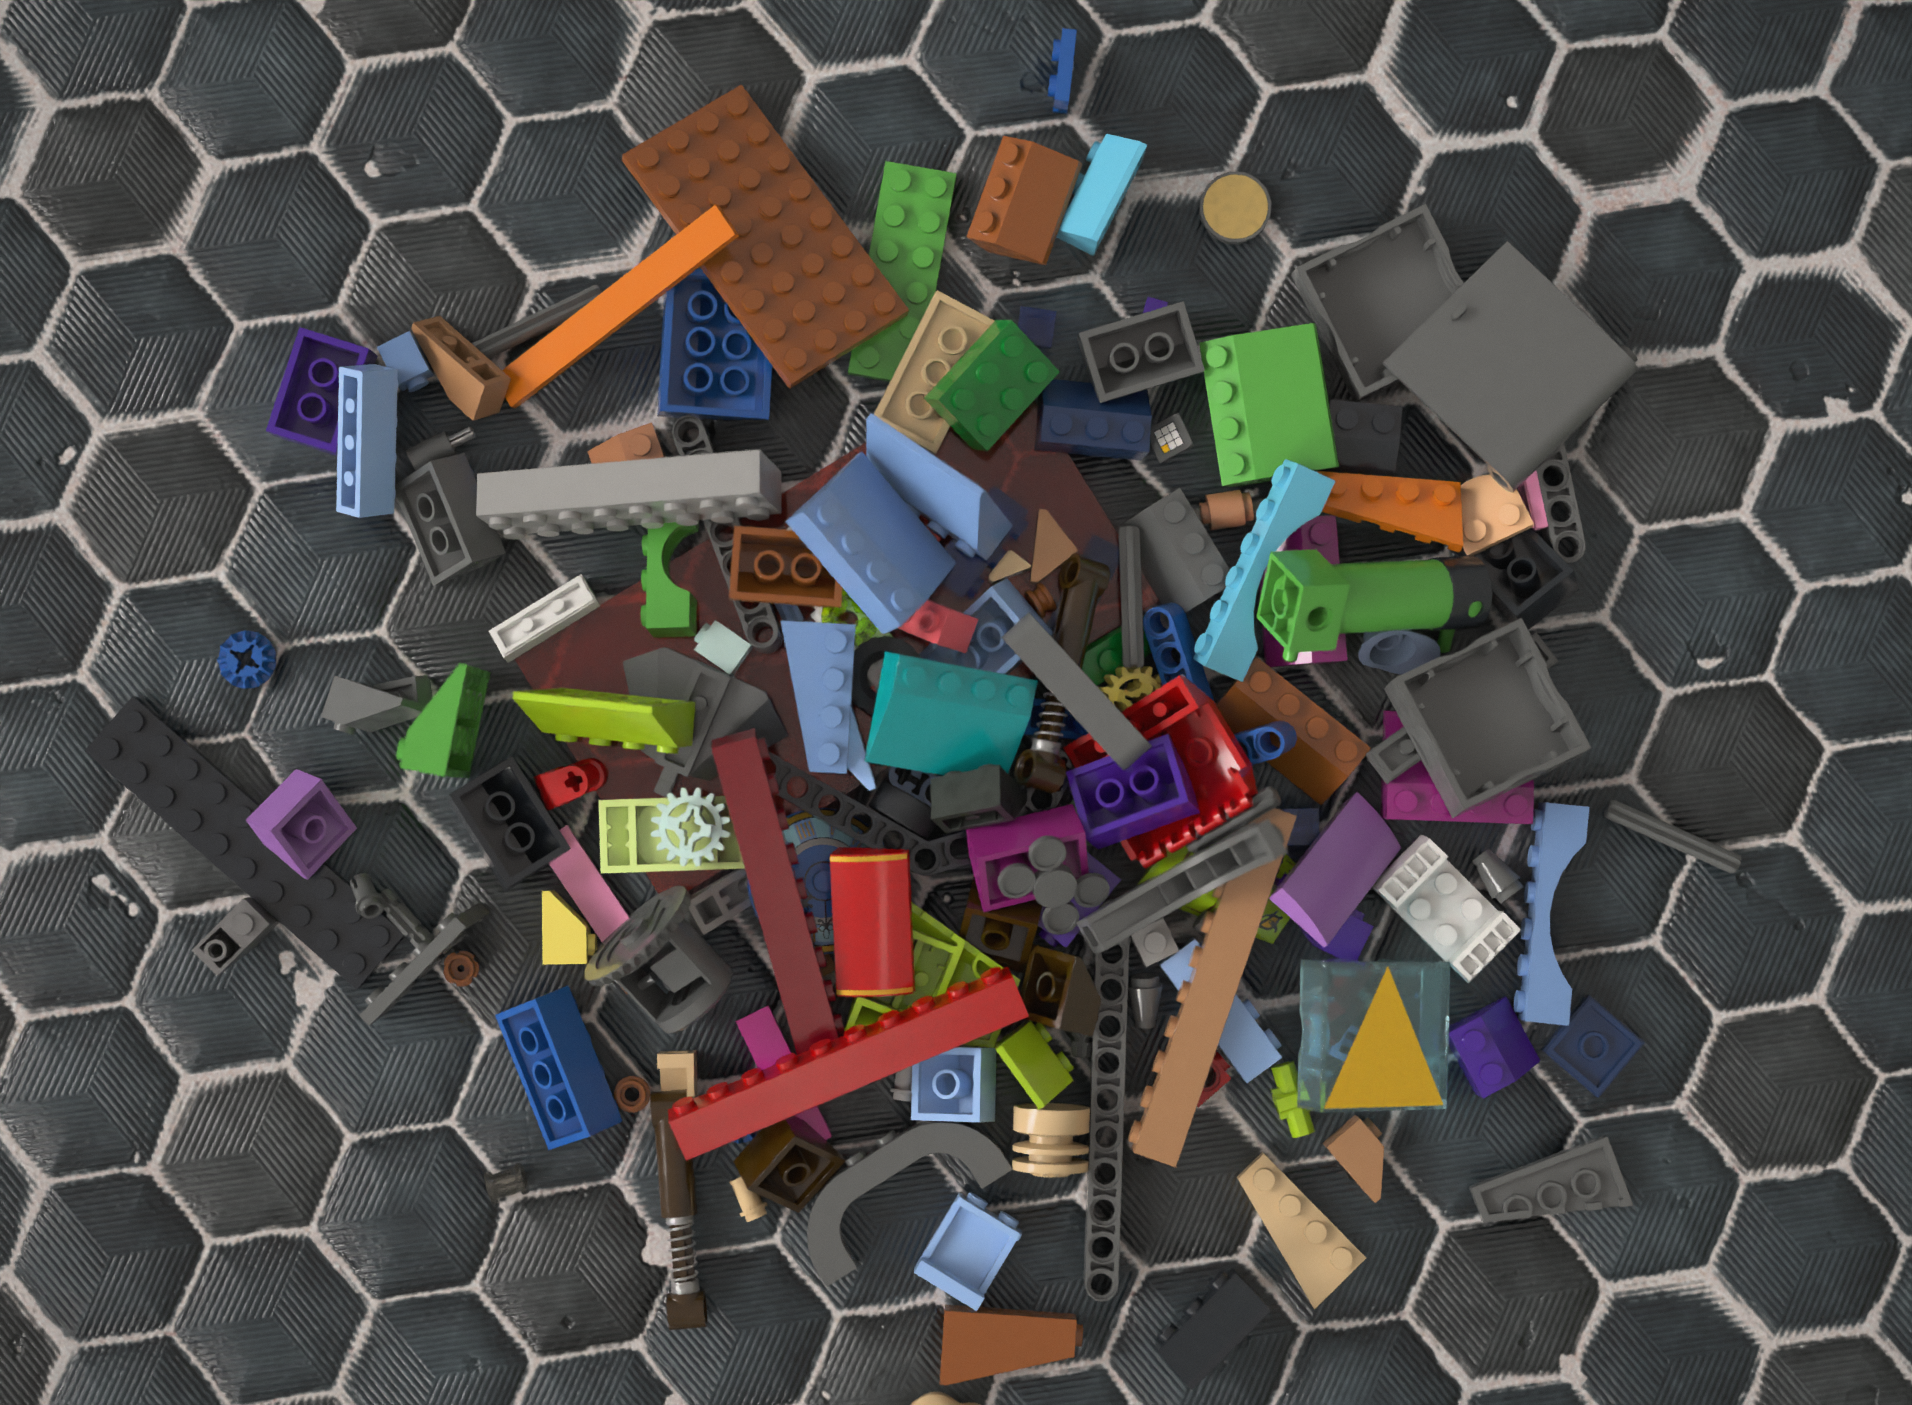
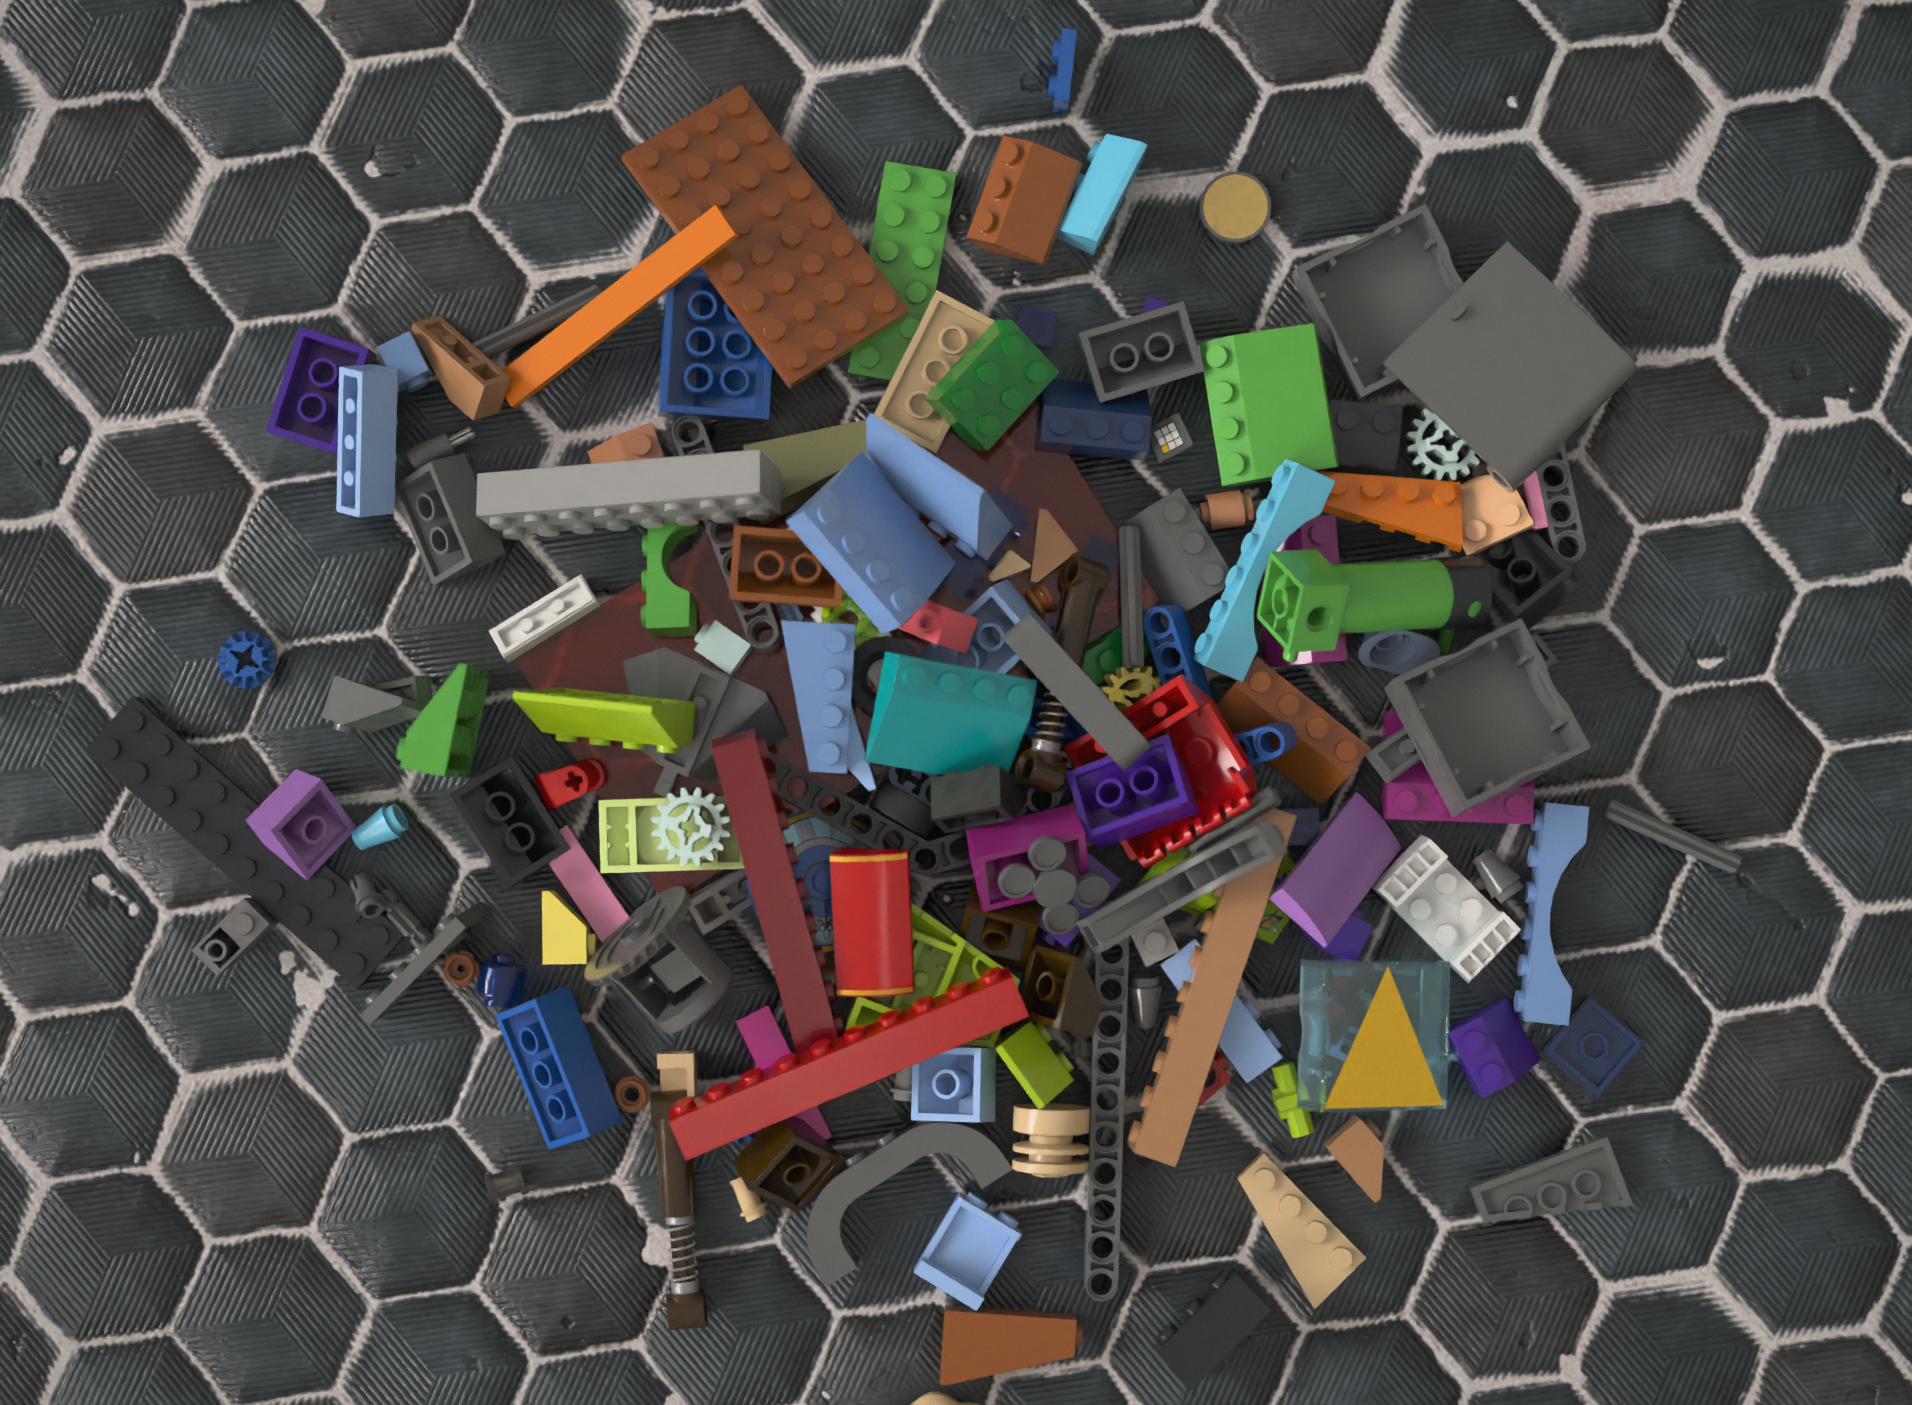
none -> medium azure cone [351,804,409,850]
none -> clear blue head [476,953,526,1007]
none -> olive slope [743,420,866,525]
none -> light aqua gear [1405,408,1480,481]

